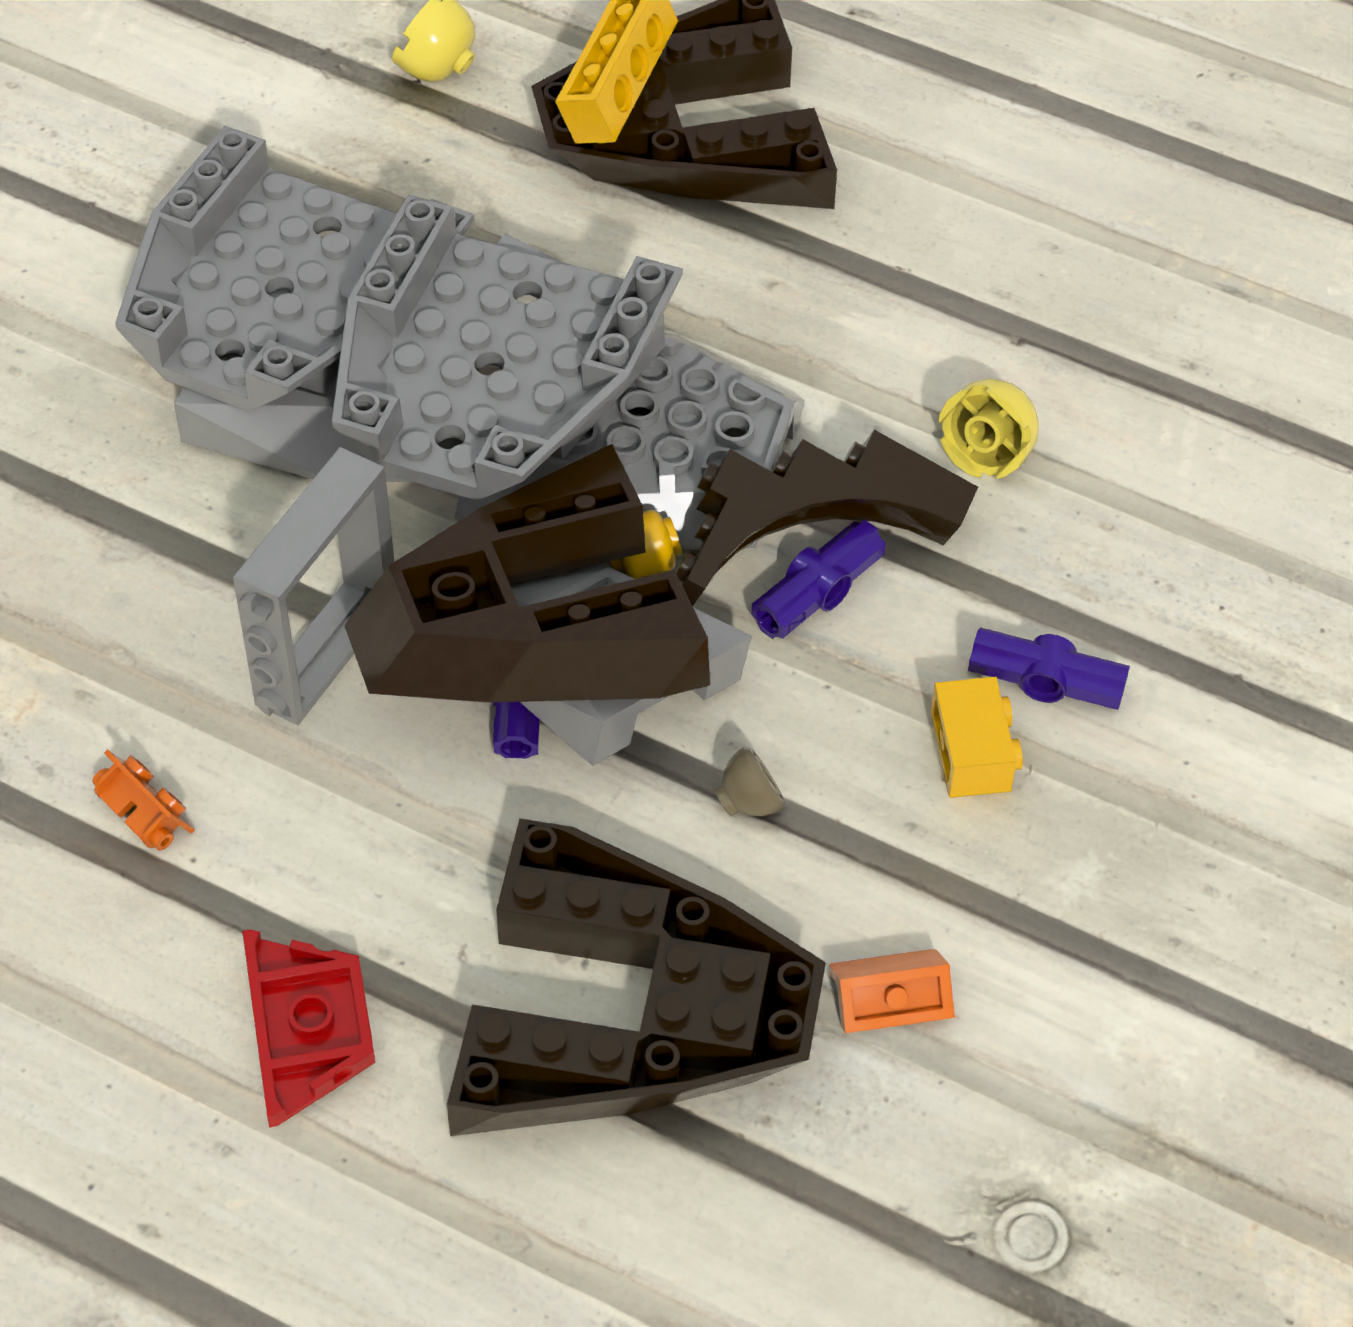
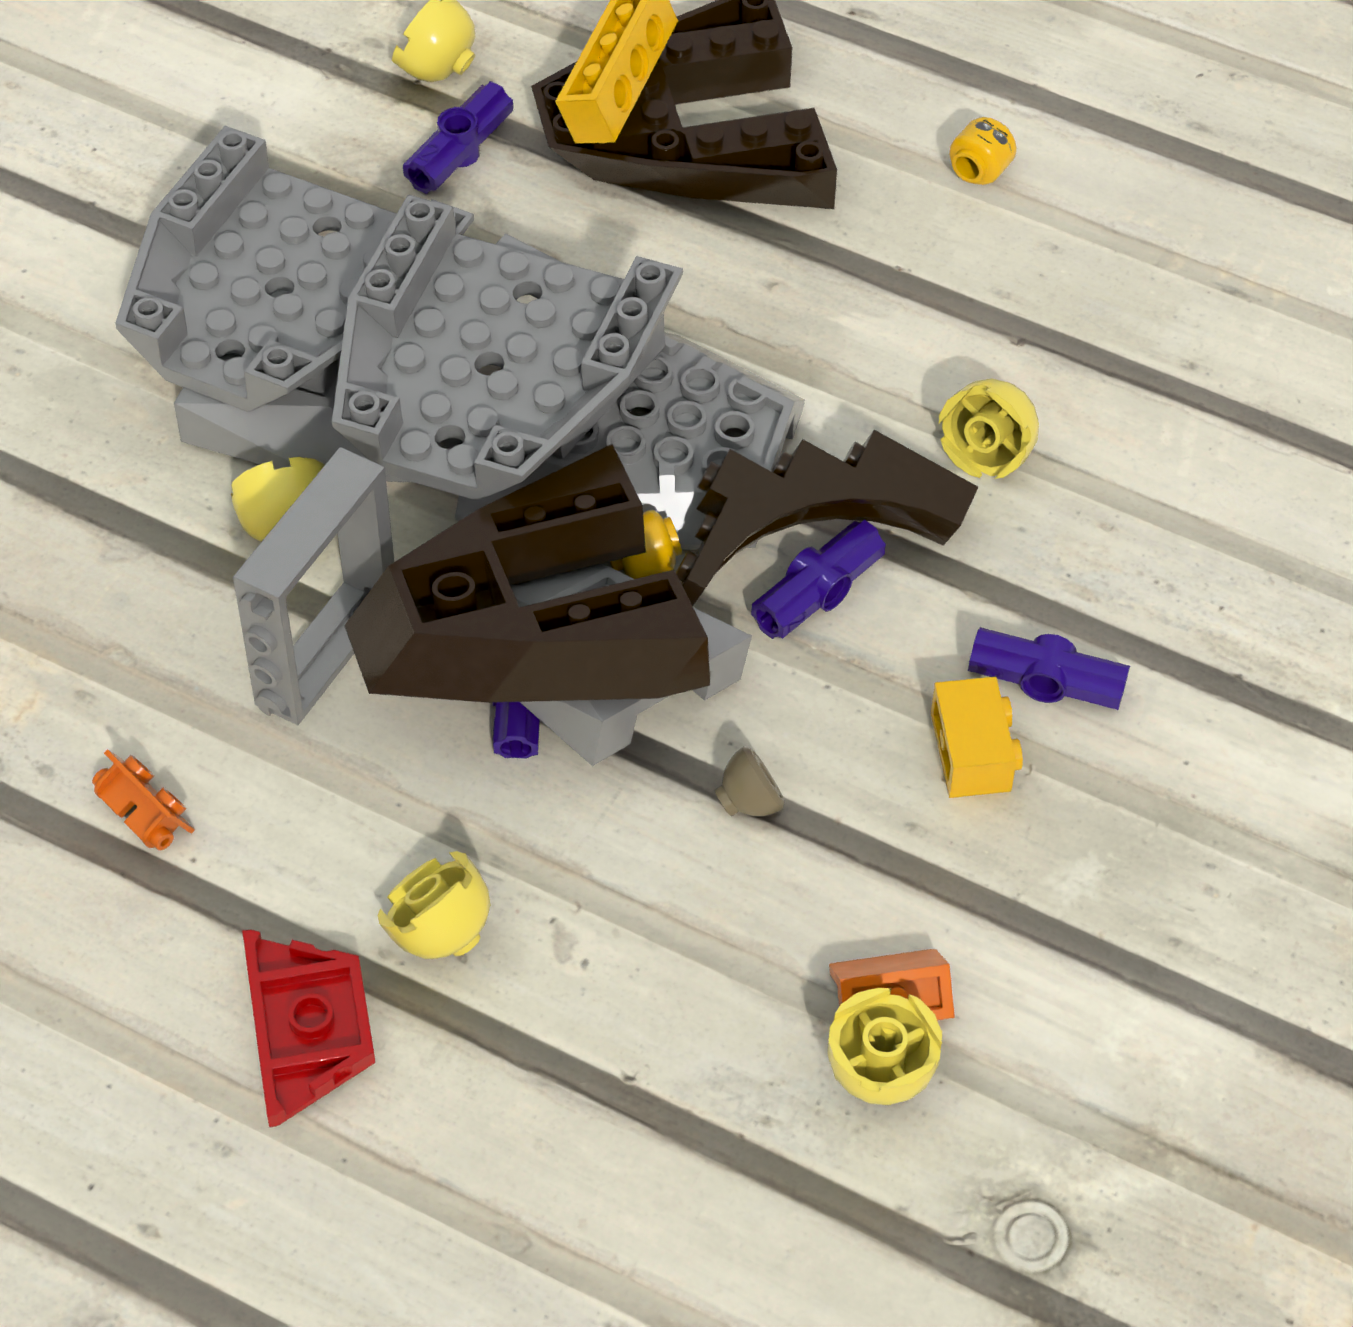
dark brown piece [447,818,826,1136] -> none
none -> light yellow cylinder [231,457,325,542]
none -> light yellow cylinder [378,851,491,959]
none -> dark purple piece [403,81,514,195]
none -> light yellow cylinder [827,987,942,1105]
none -> yellow head [949,117,1017,185]

